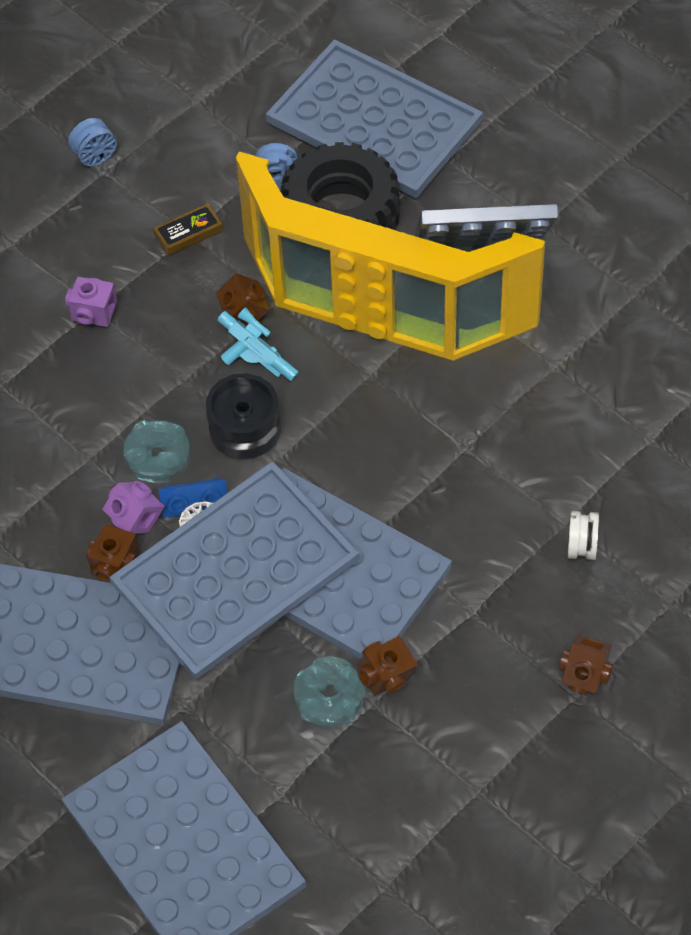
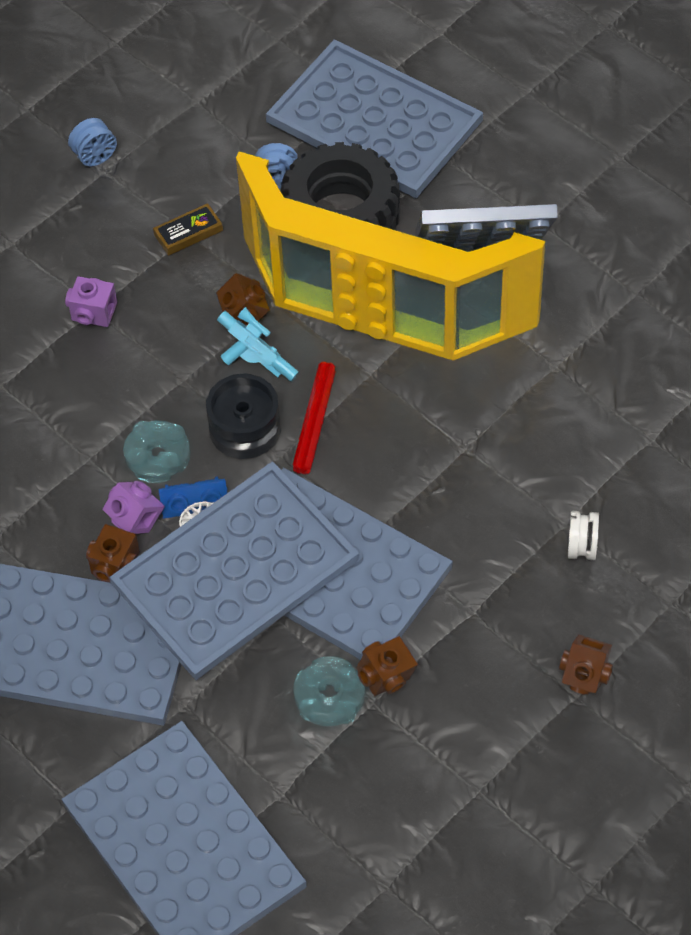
none -> red axle [292,361,336,475]

